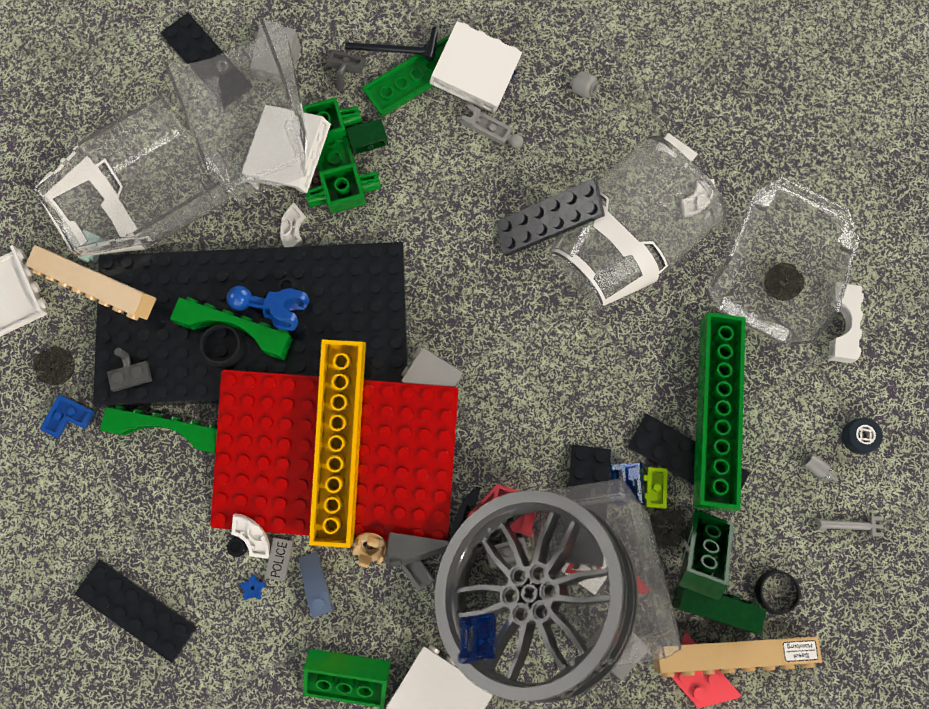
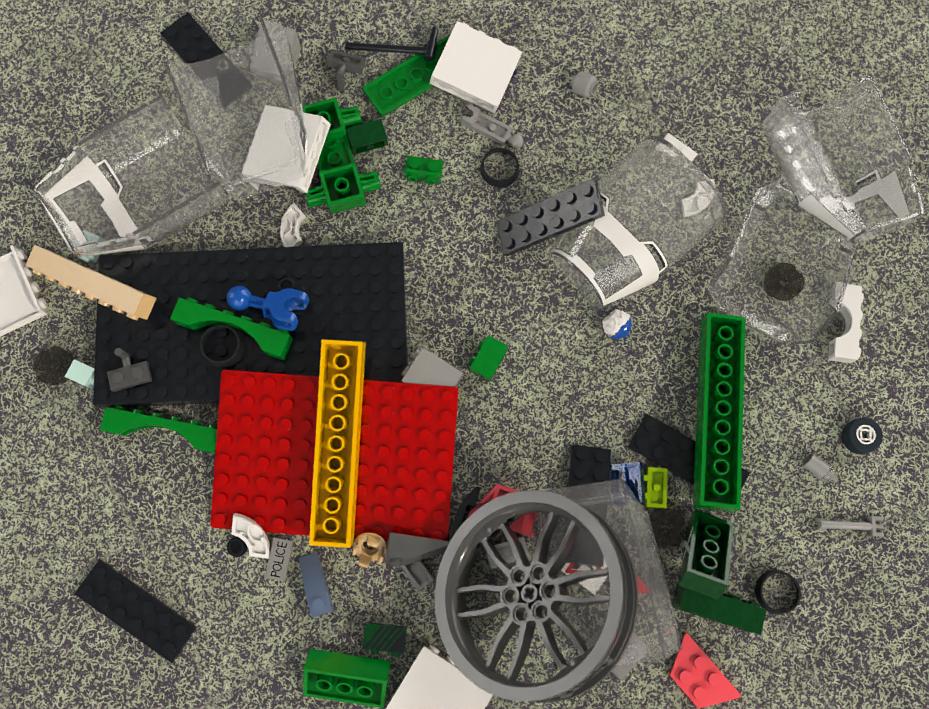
blue plate [39,395,95,438] -> none
blue plate [240,574,266,600] -> none
clear blue plate [458,613,497,664] -> none
tan brick [652,637,822,677] -> none
none -> light aqua brick [64,359,94,390]
none -> brick [362,622,408,657]
none -> green bracket [403,156,443,185]
none -> green brick [468,335,508,383]
none -> black tyre [480,148,520,188]
none -> white piece [602,309,632,340]
none -> clear windscreen [760,76,925,244]

